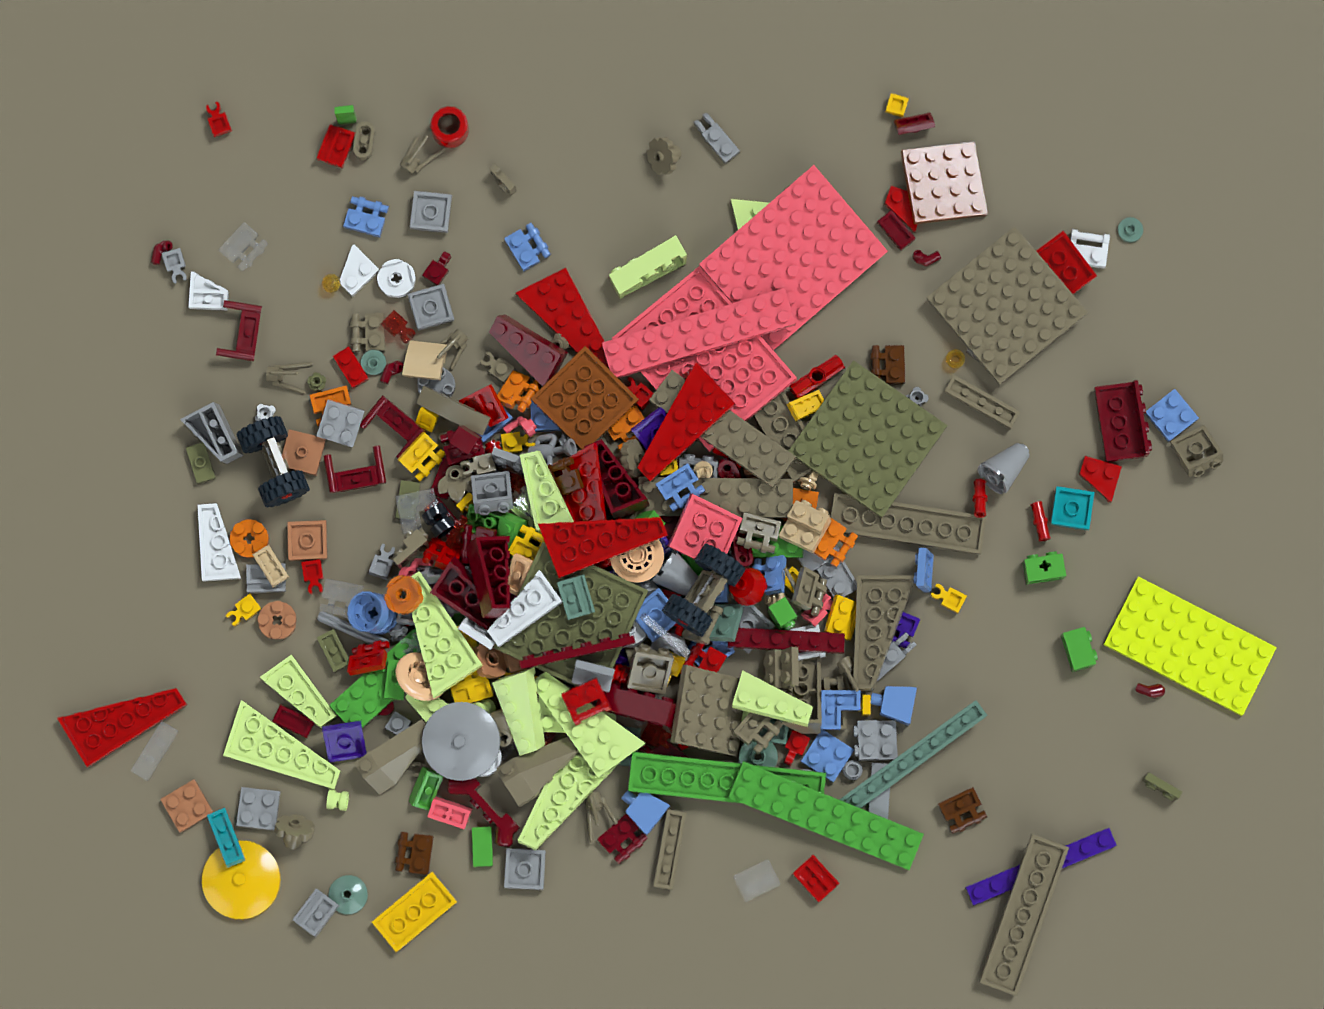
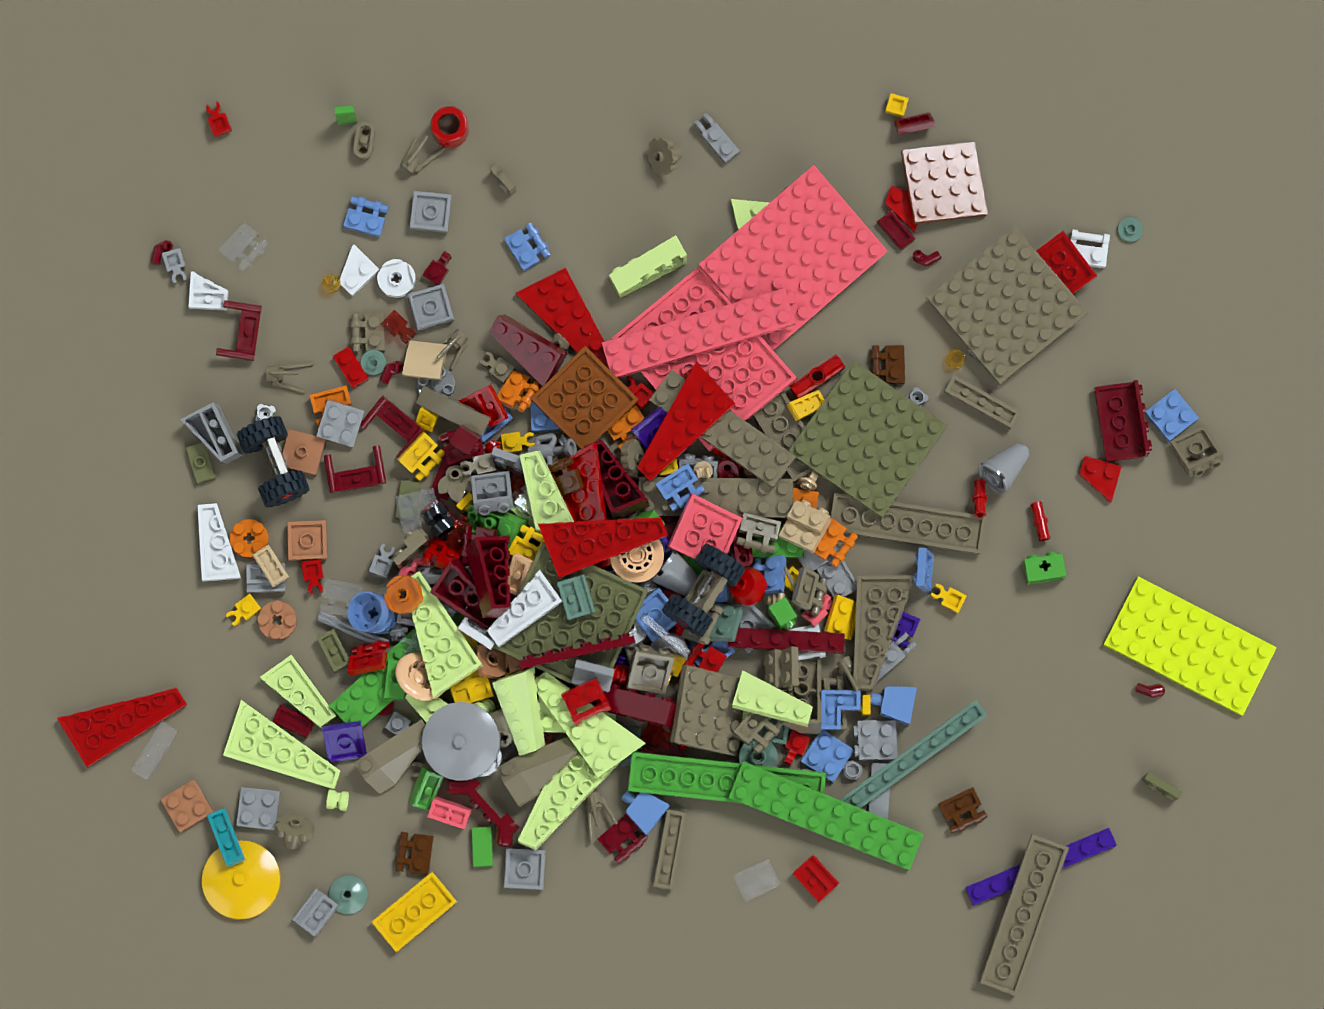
olive plate [307,373,326,391] -> none
red plate [317,124,355,169] -> none
coral plate [503,416,537,438] -> none
teal plate [1051,486,1095,531] -> none
bright green brick [1061,627,1098,672] -> none

